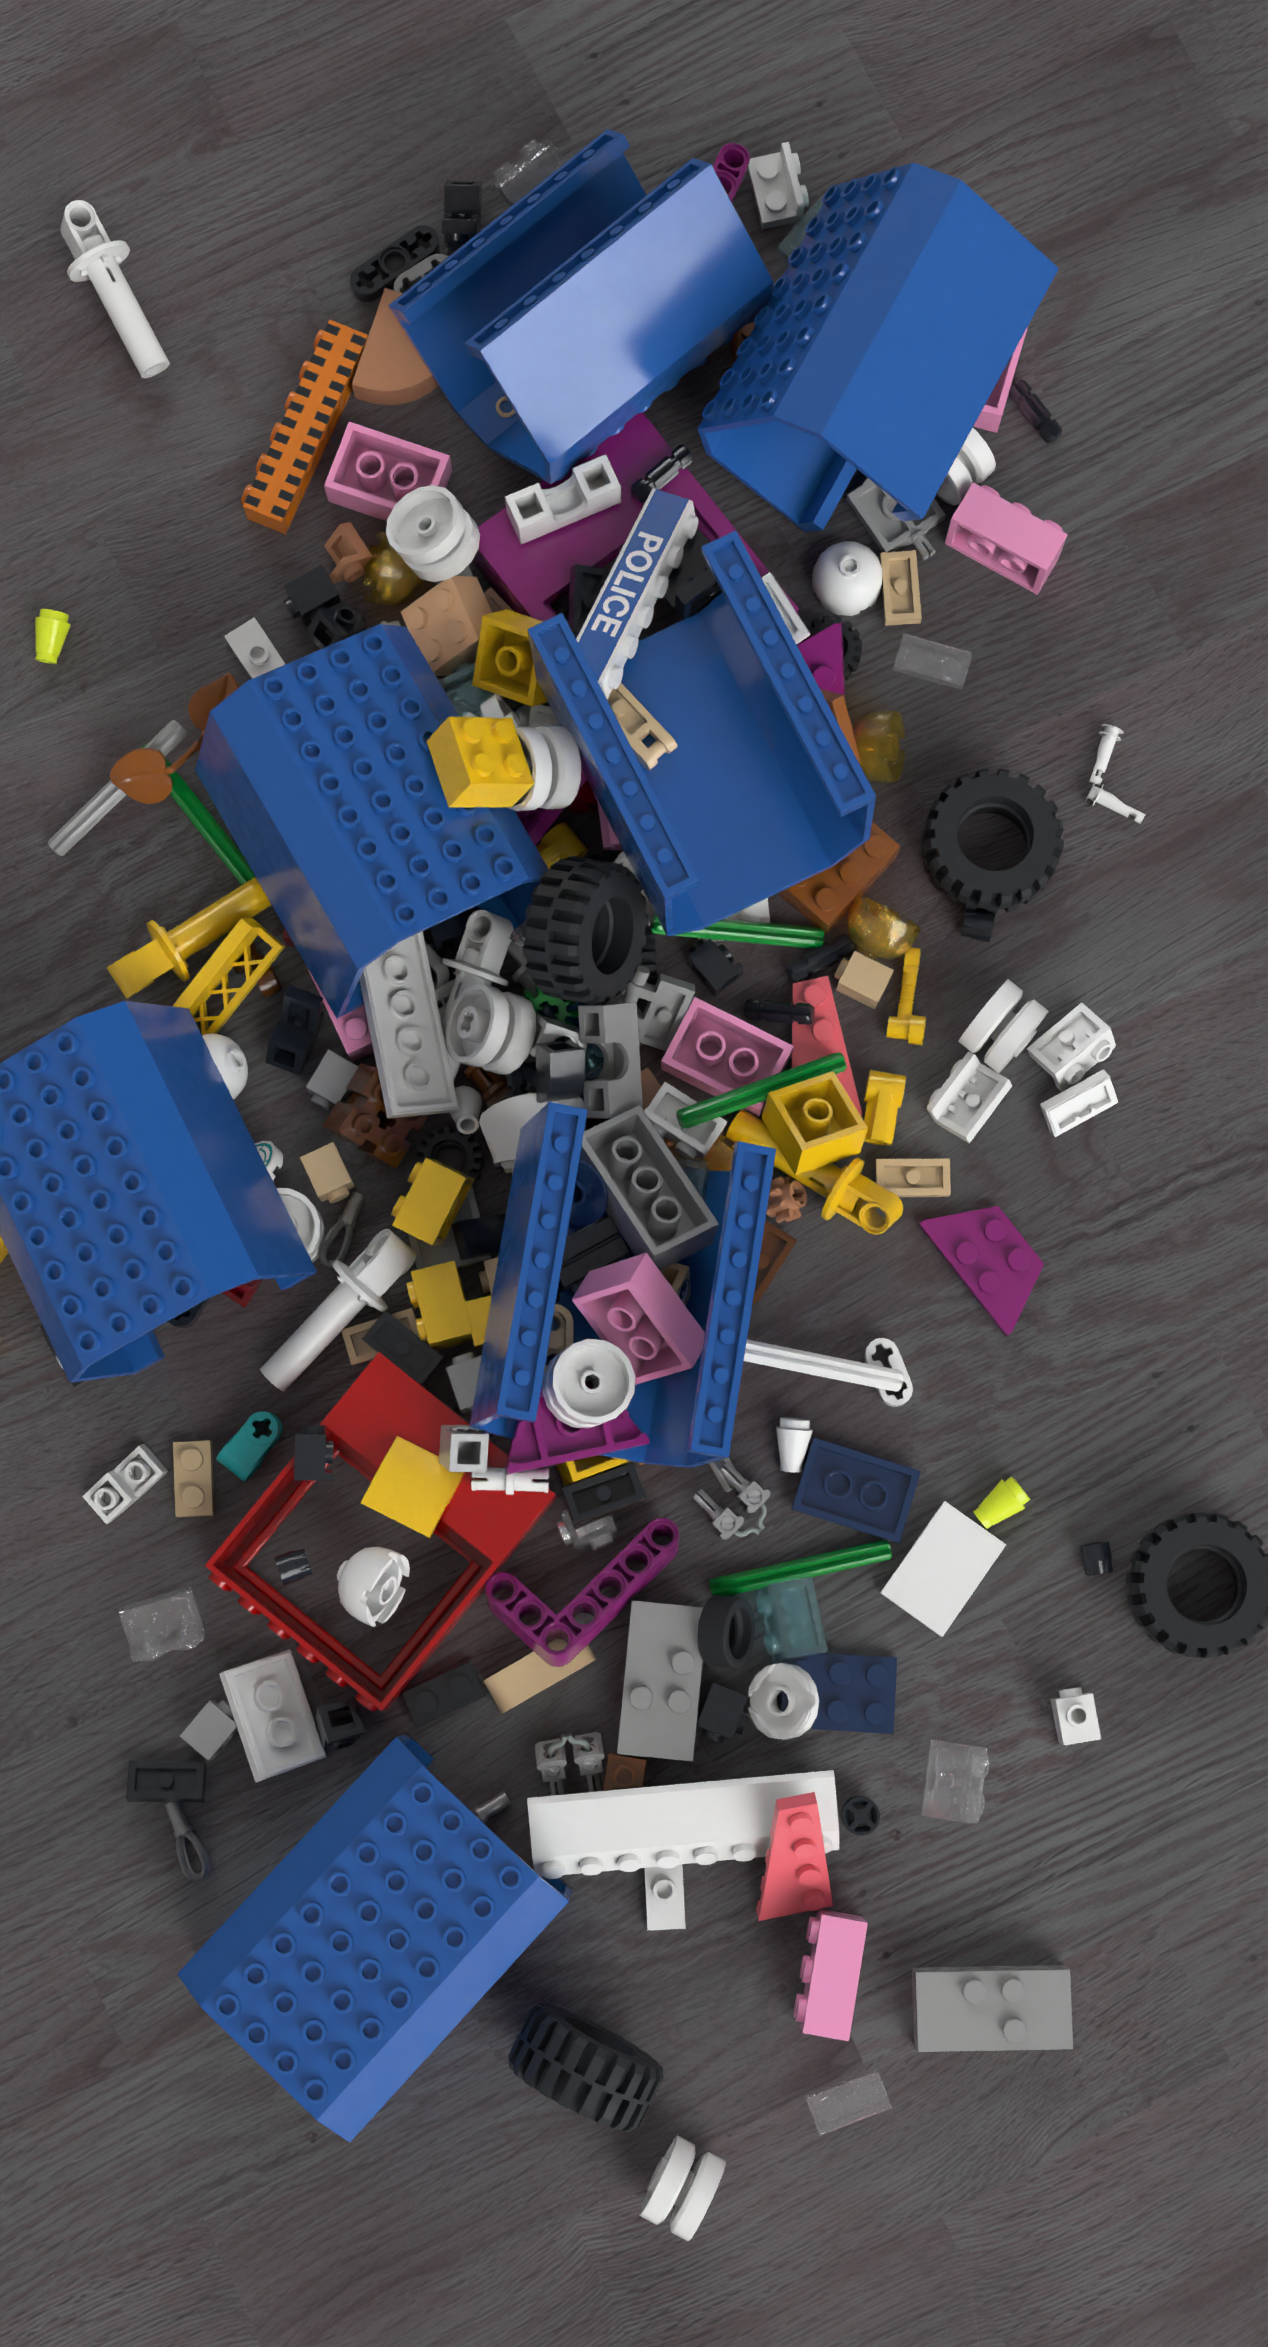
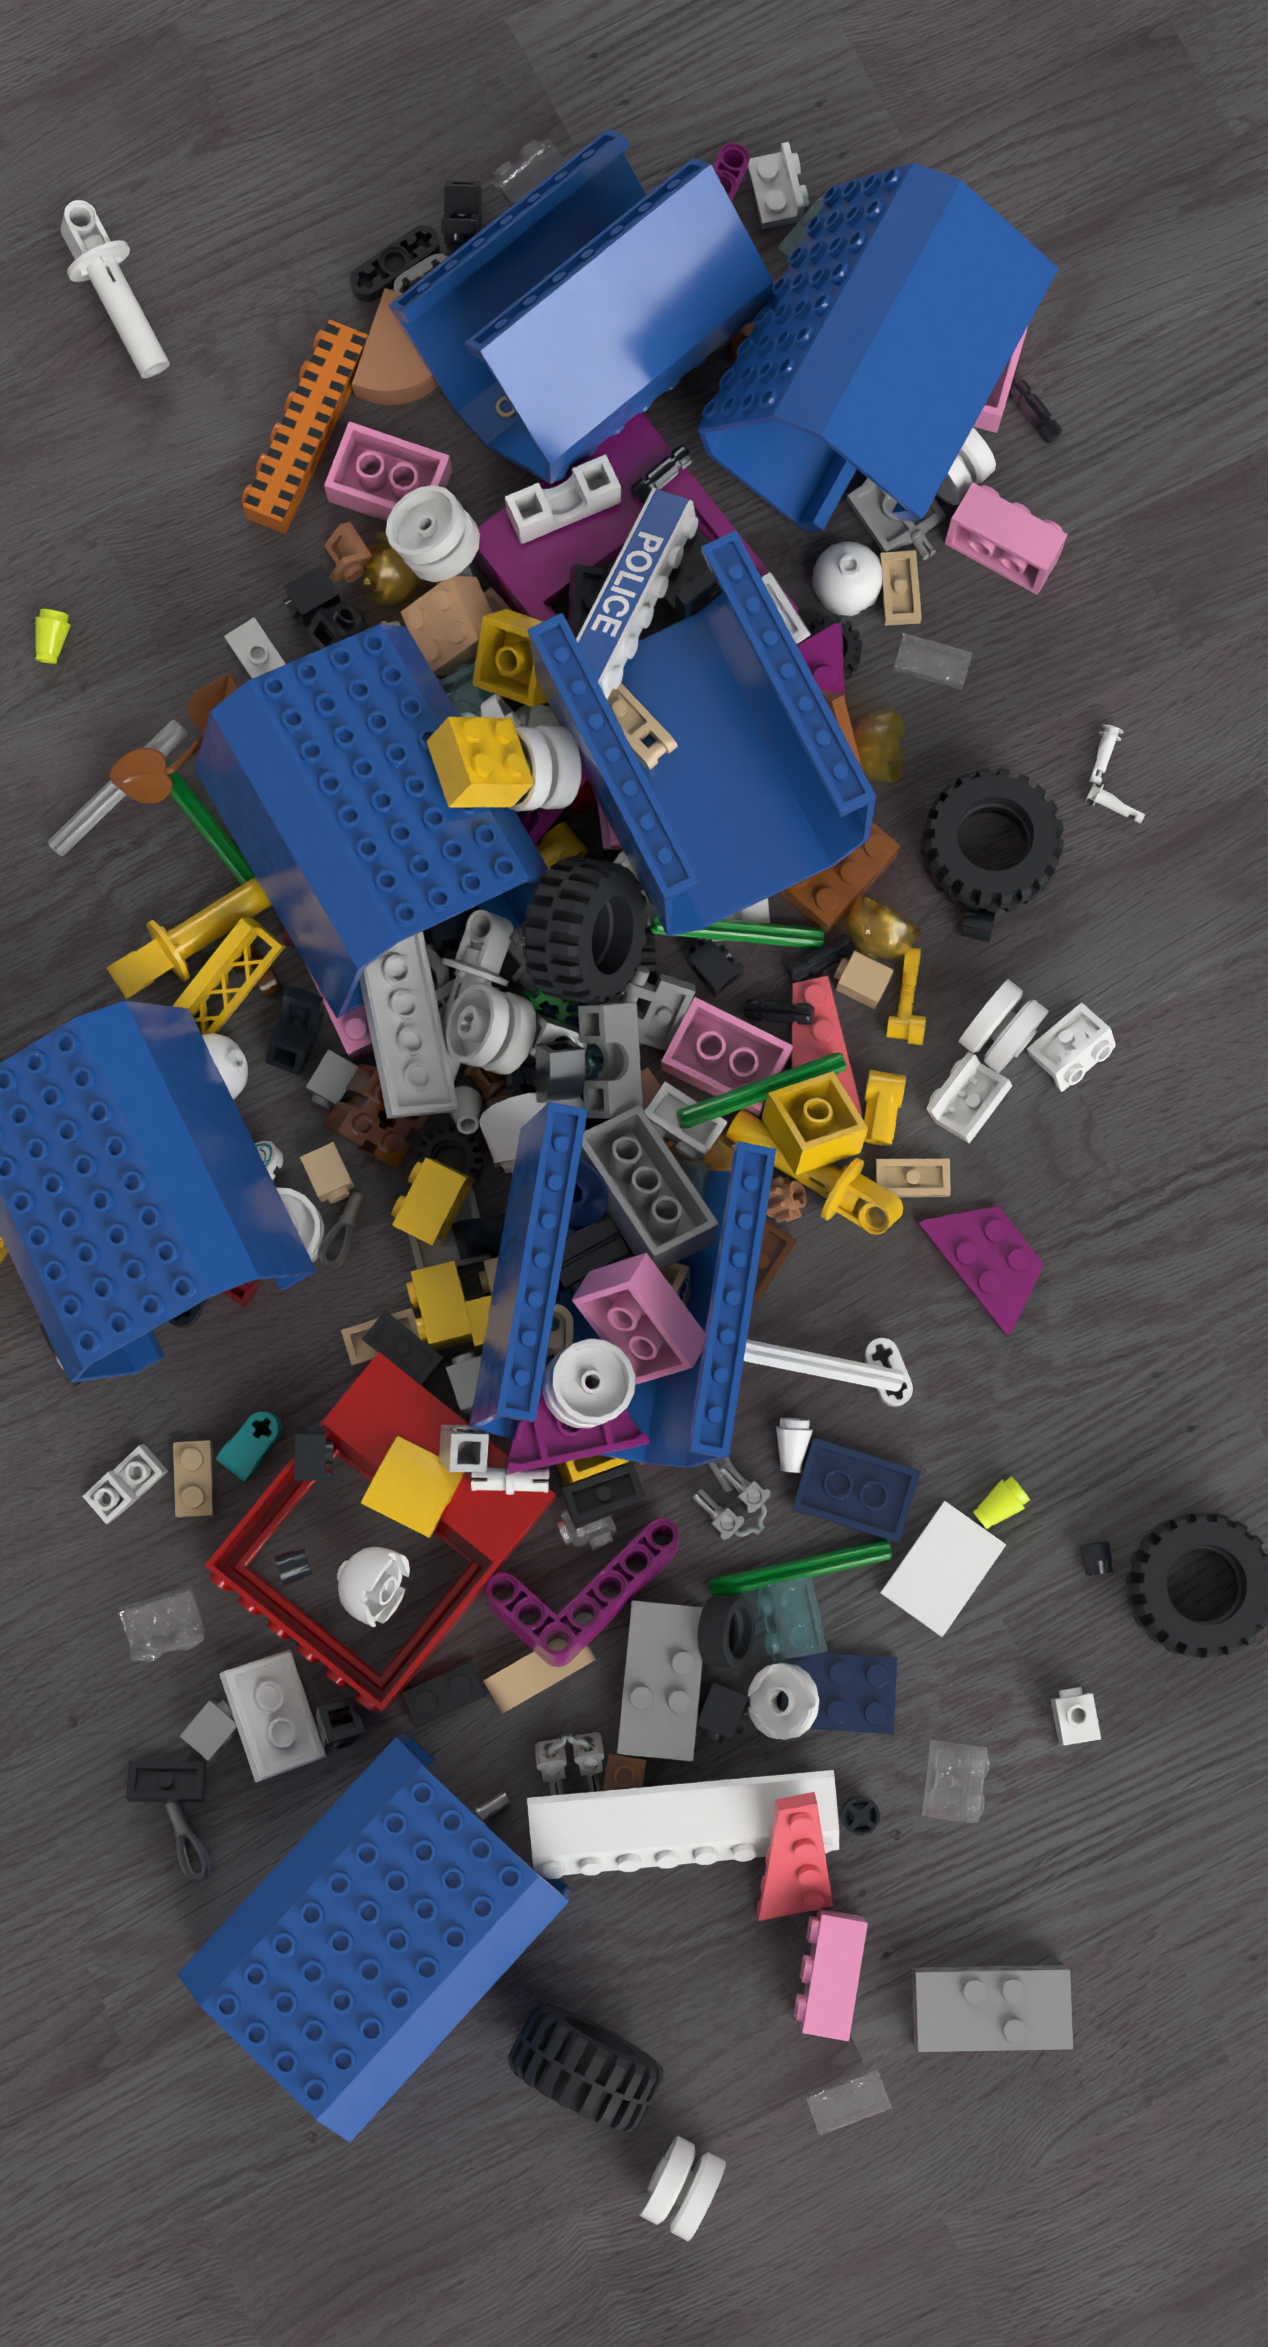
white piece [260,1229,416,1392] -> none
white plate [645,1864,686,1931] -> none
white plate [1040,1069,1119,1137] -> none

